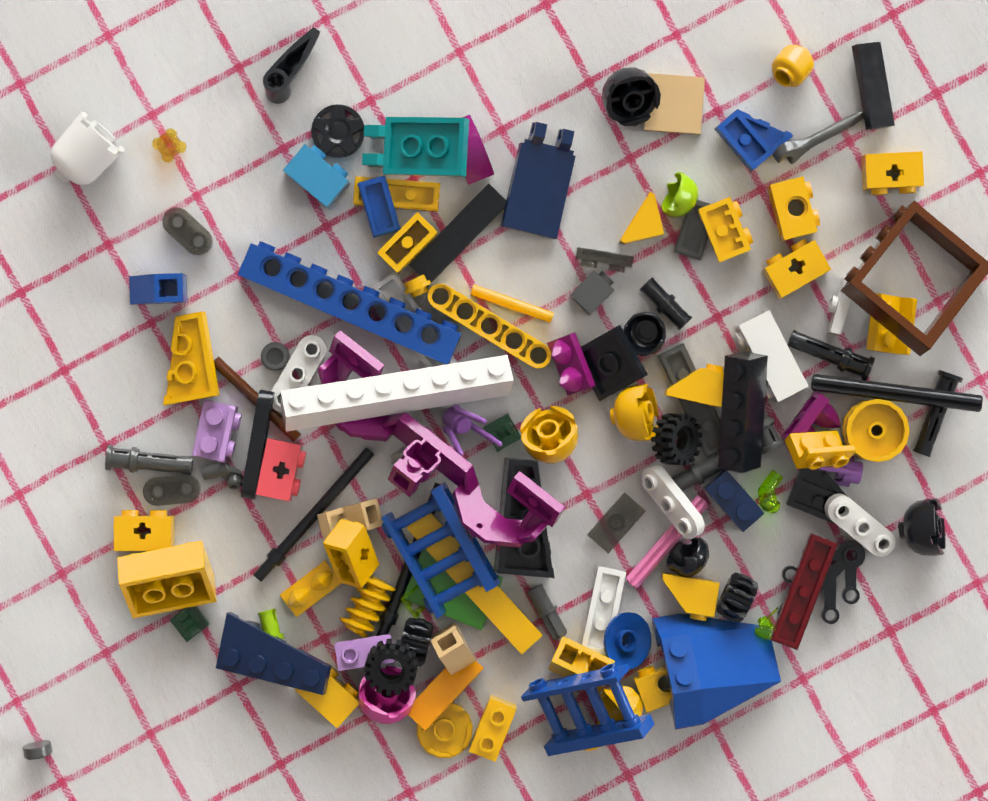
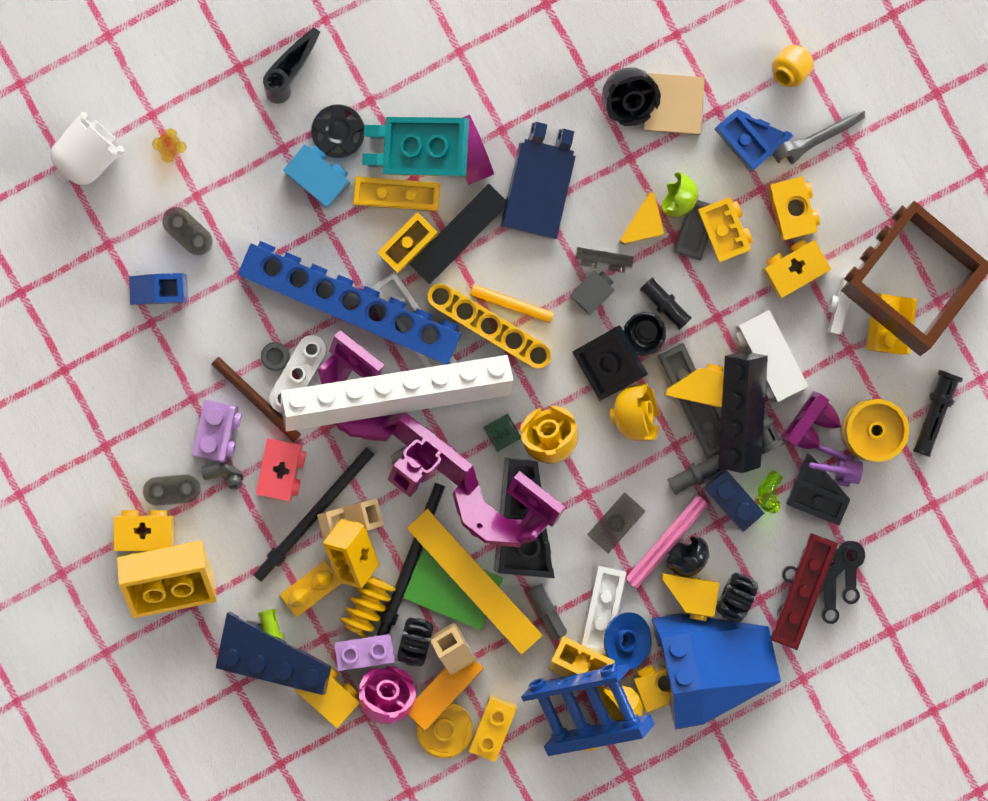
dark grey tile [22,740,53,760] -> none
dark grey pin [105,445,193,475] -> none
yellow wing [163,311,220,406] -> none
clear green tile [170,606,210,642] -> none
black beam [241,389,275,500] -> none
blue tile [357,175,401,238] -> none
black tyre [364,639,418,696] -> none
blue fence [381,482,501,618] -> none
clear neon green piece [400,585,425,618] -> none
yellow plate [403,275,431,298] -> none
medium lavender plant [443,404,502,456] -> none
magenta tile [547,332,595,396] -> none
white plate [641,465,705,539] -> none
black tyre [651,413,702,466] -> none
clear neon green piece [755,607,778,640] -> none
yellow bracket [785,431,857,470] -> none
black pin [787,330,875,380] -> none
black axle [811,374,983,412] -> none
white plate [824,493,896,557] -> none
black tile [852,42,895,130] -> none
yellow brick [861,151,924,195] -> none
black cylinder [898,498,946,556] -> none

